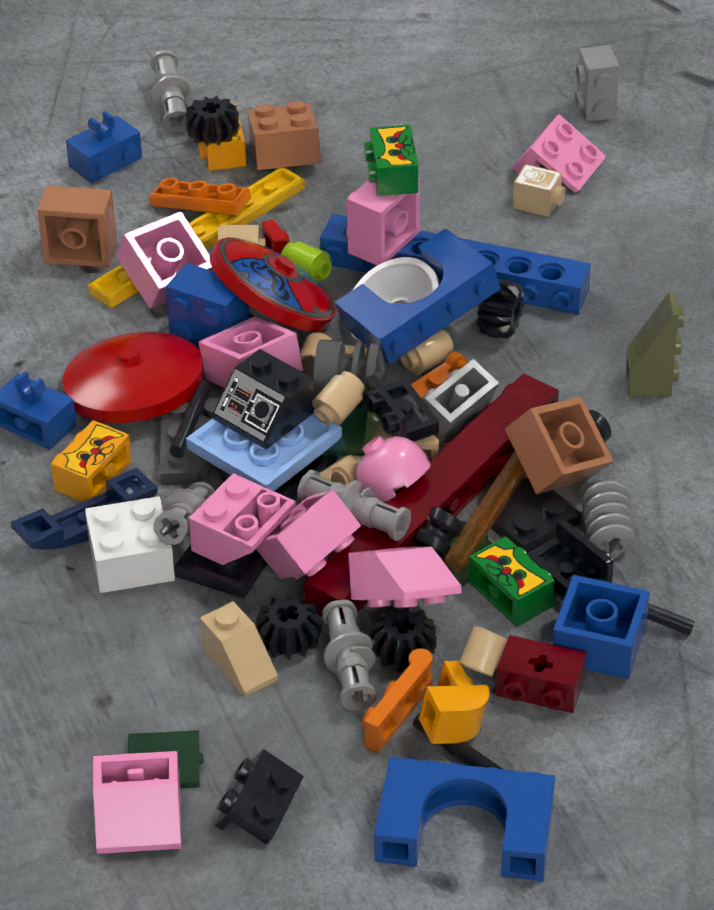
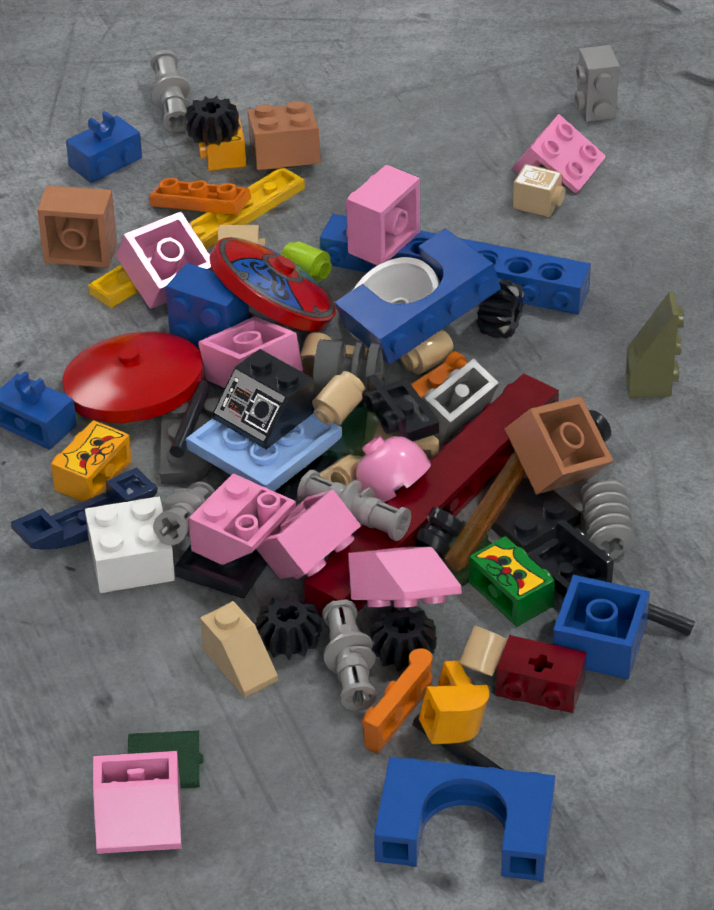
black bracket [215,749,304,844] -> none
red plate [262,219,290,254] -> none
green brick [364,125,418,196] -> none

